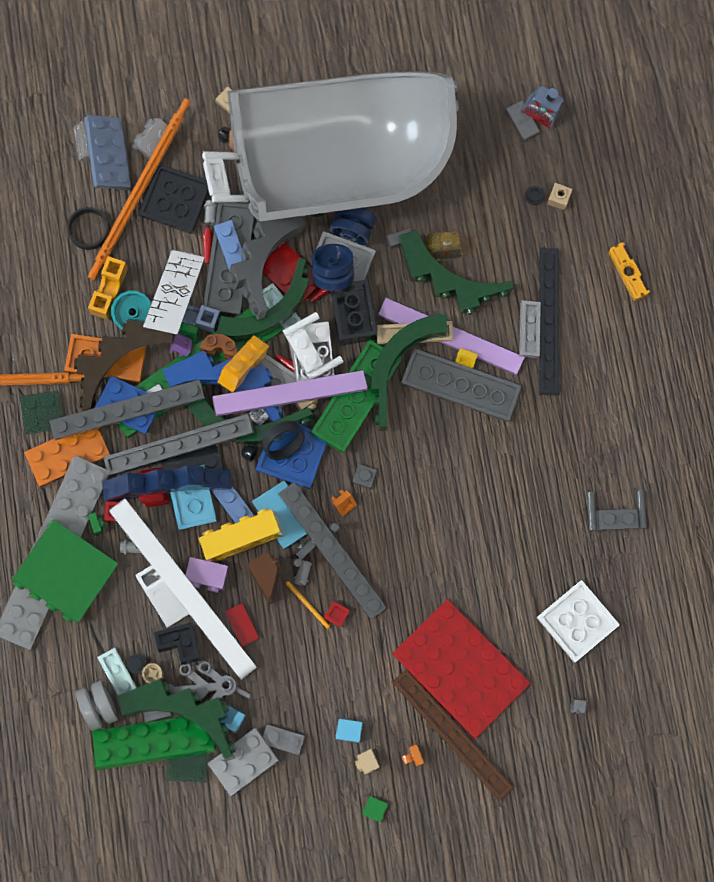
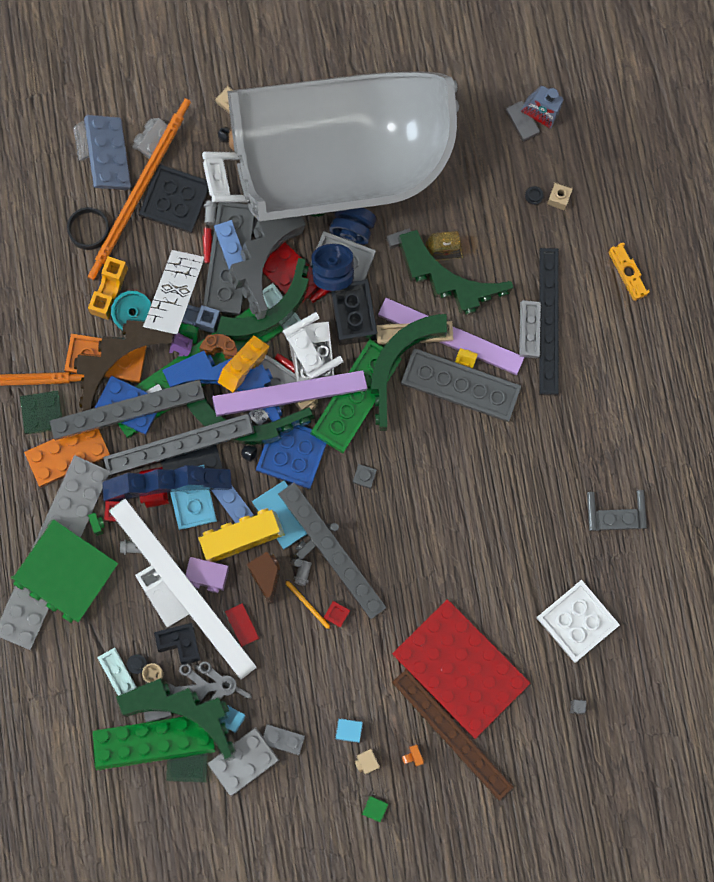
light grey wheel [75,680,119,731] -> none
black tyre [261,421,305,460] -> none
orange tile [331,490,357,517] -> none

